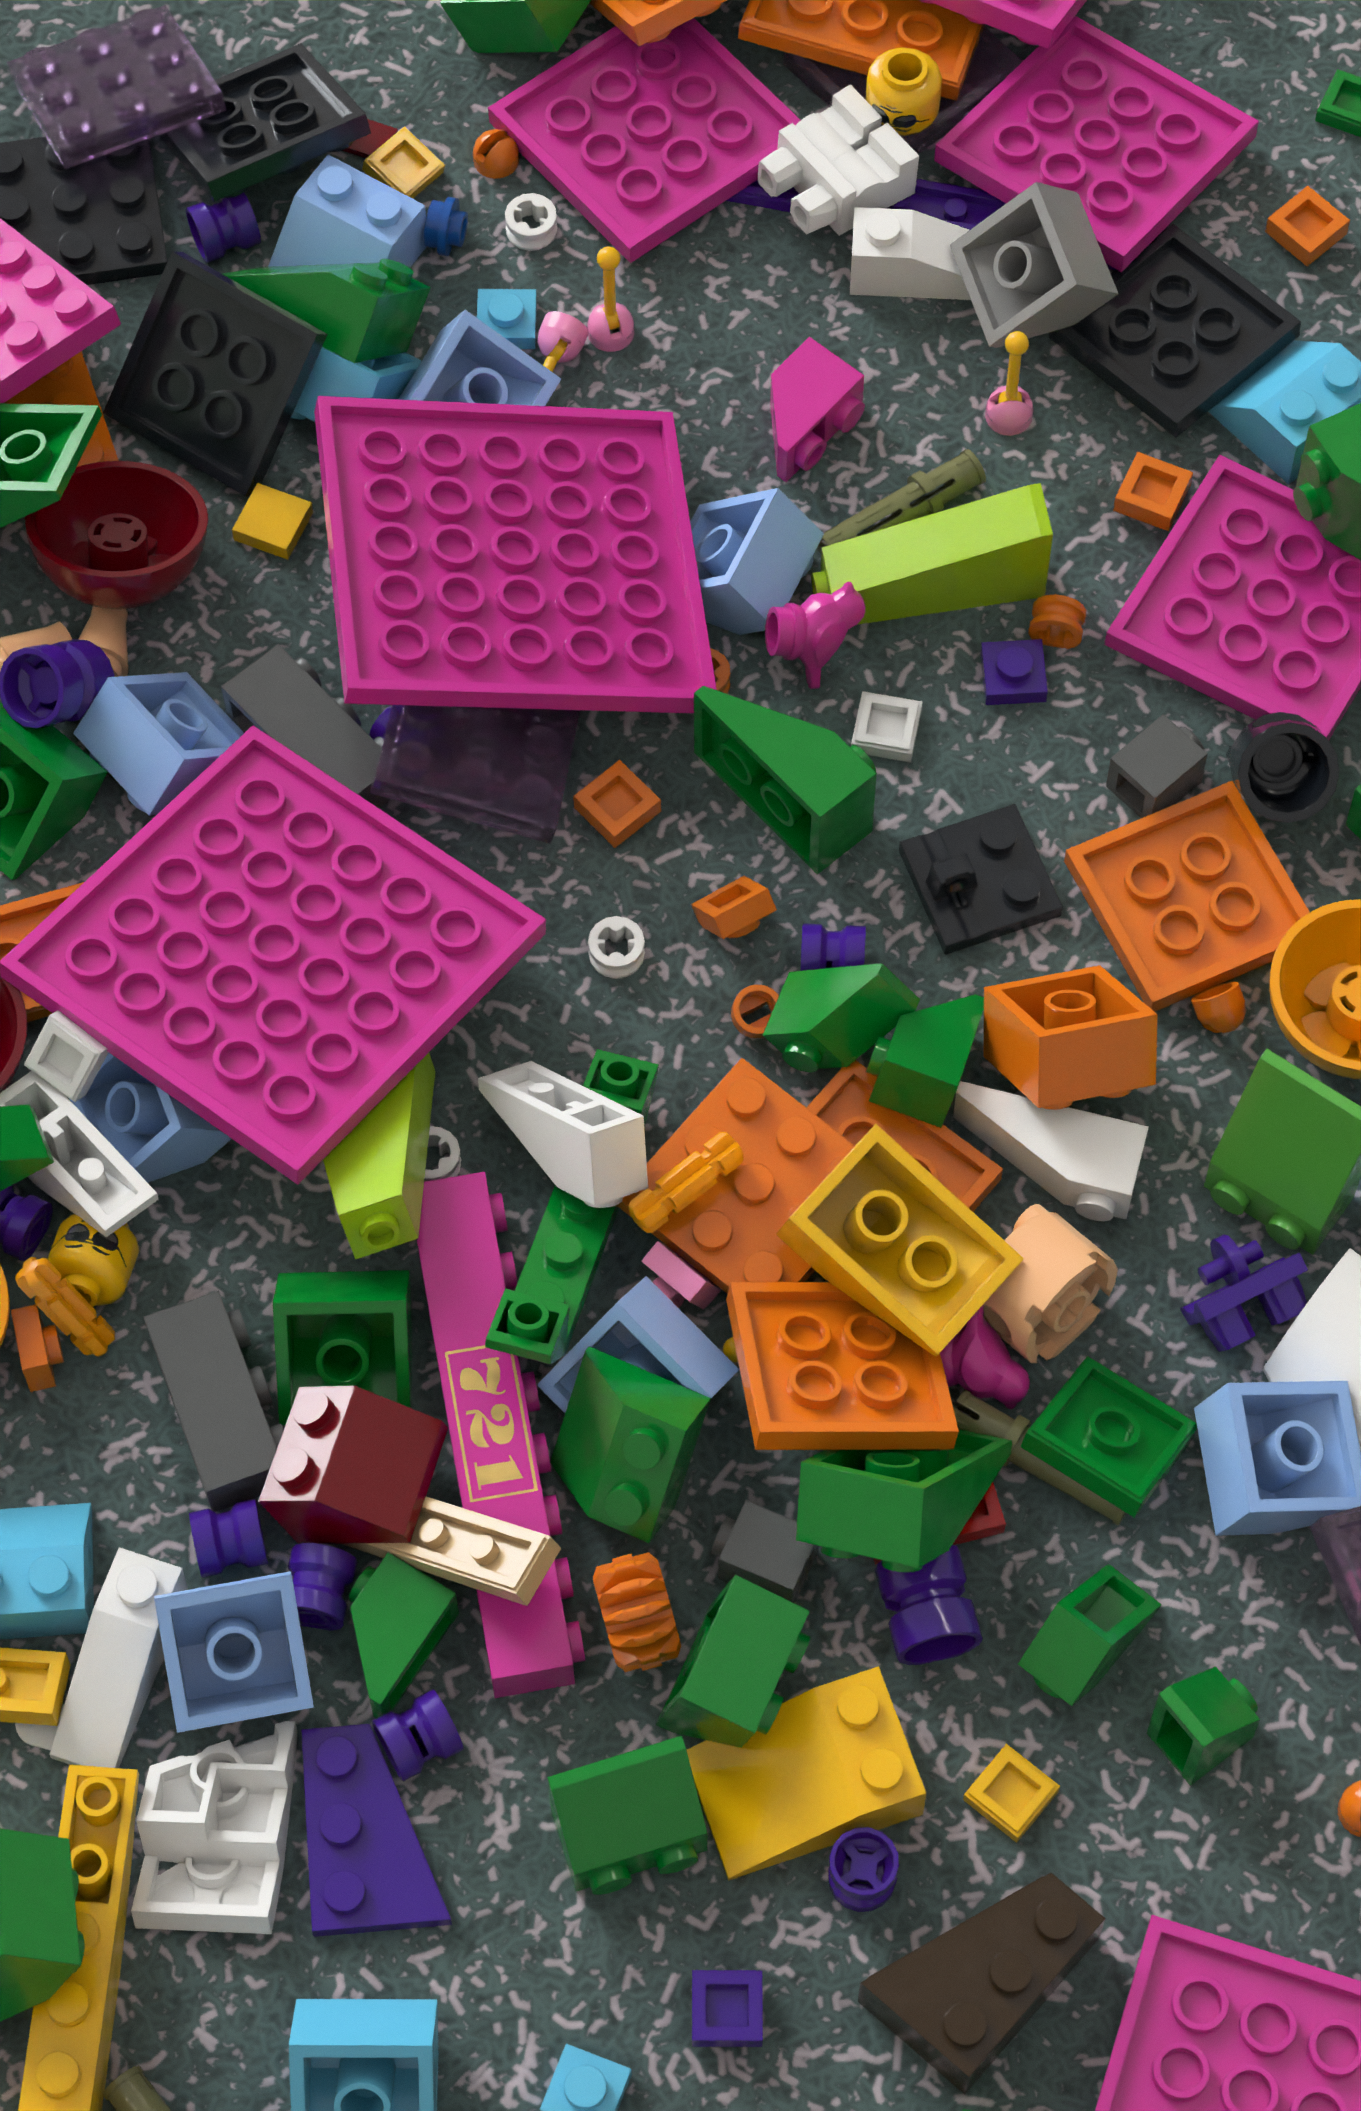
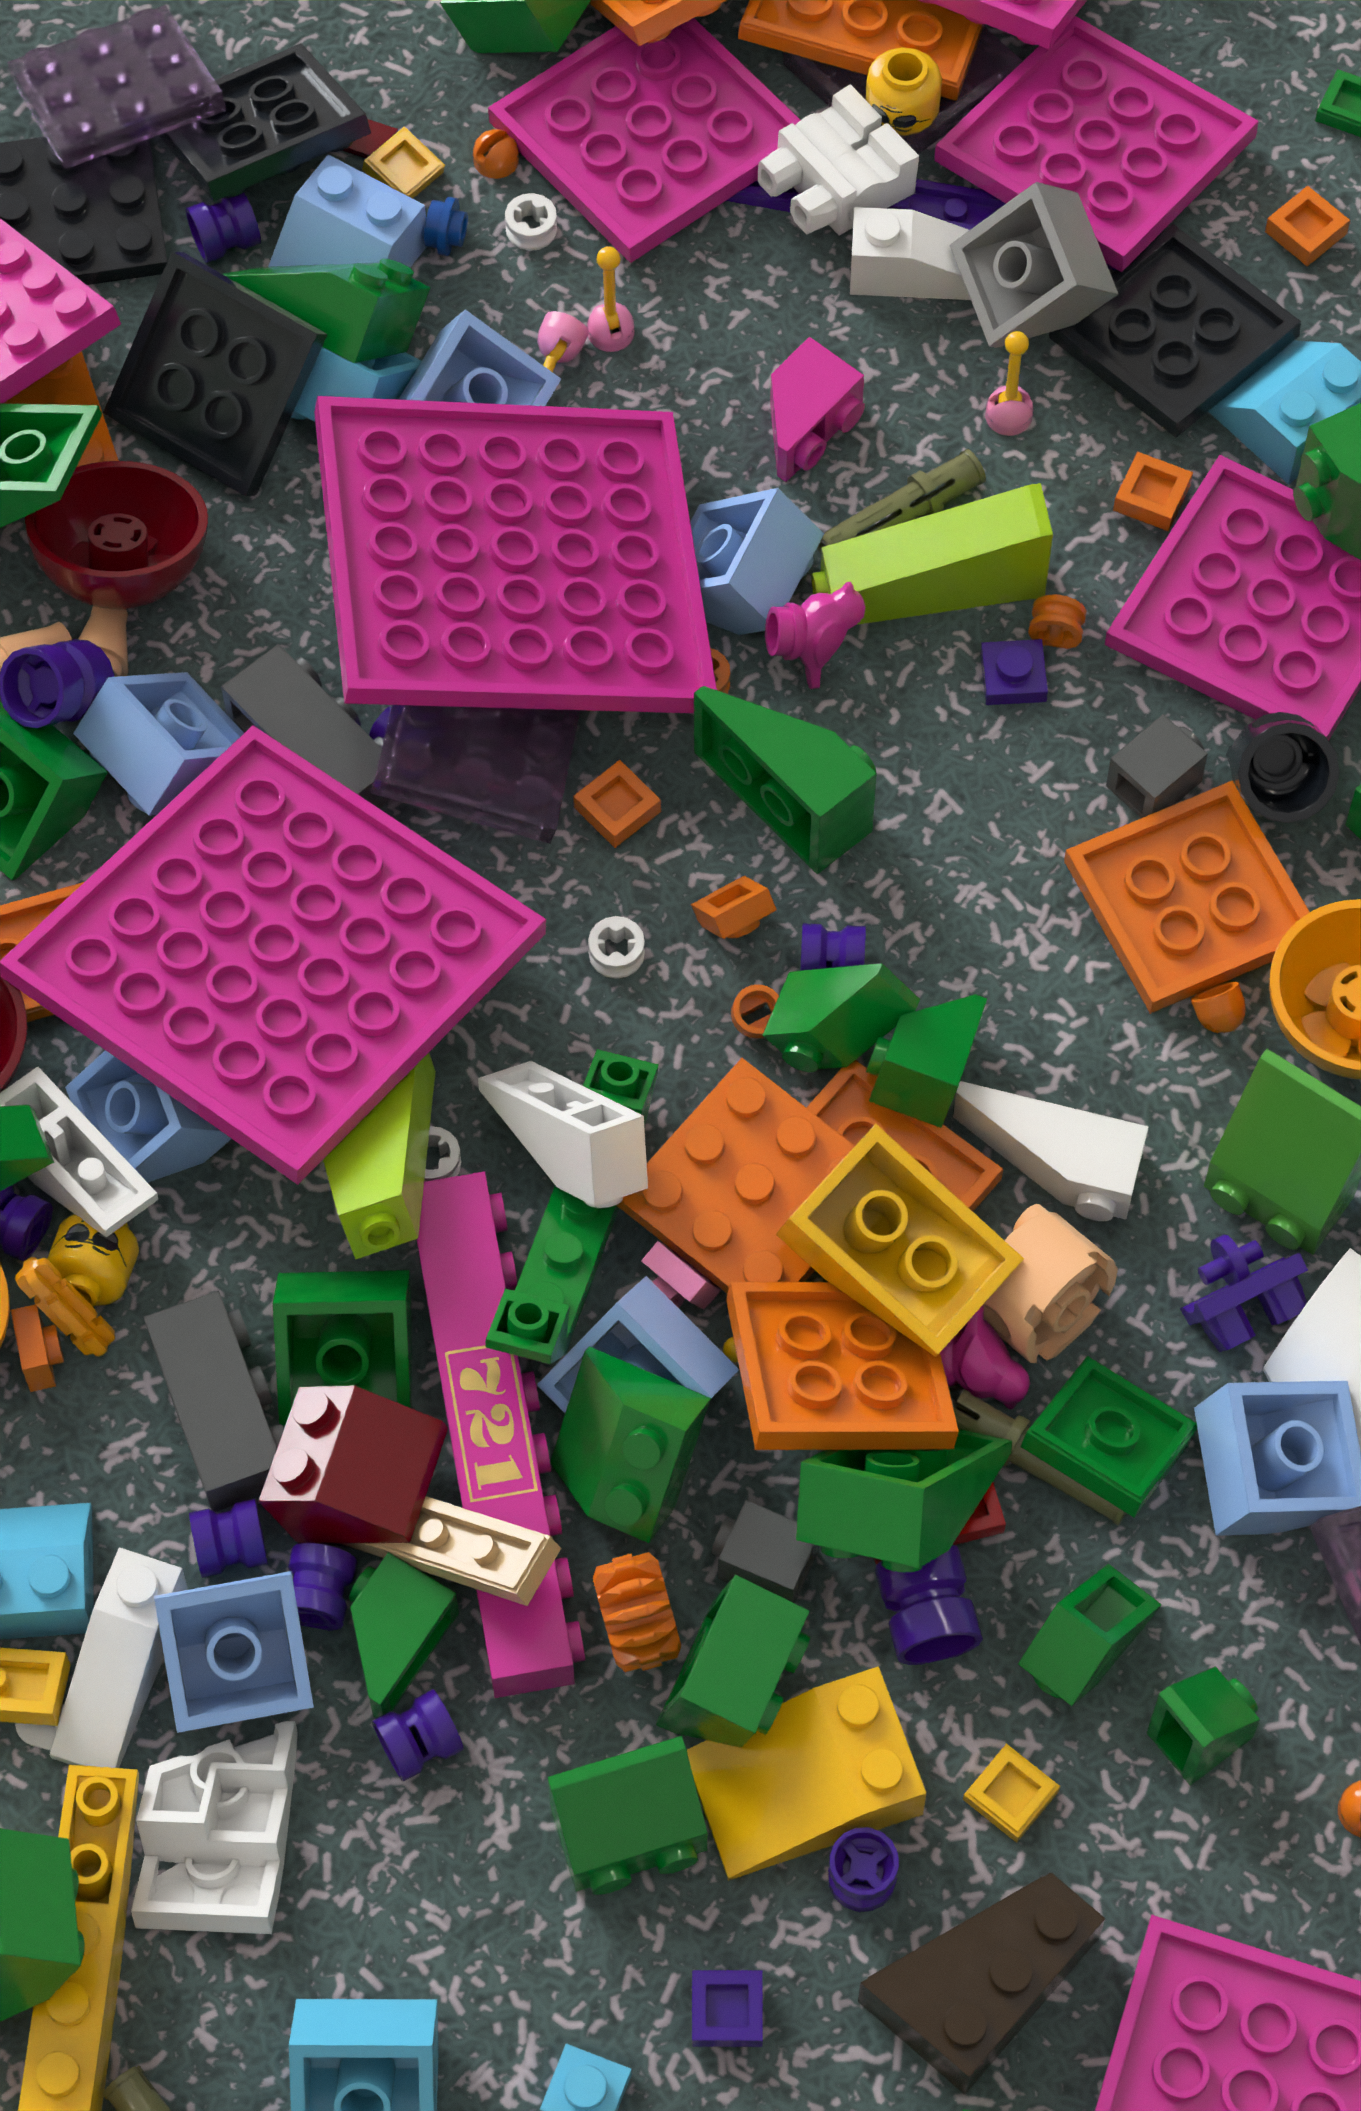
white tile [24,1010,109,1102] -> none
yellow tile [232,483,313,560] -> none
dark purple wing [301,1724,452,1937] -> none
medium azure plate [477,289,537,349] -> none
light orange axle [628,1132,744,1233] -> none
white tile [851,691,923,763] -> none
black hinge [899,804,1063,955] -> none
orange brick [983,965,1158,1110] -> none

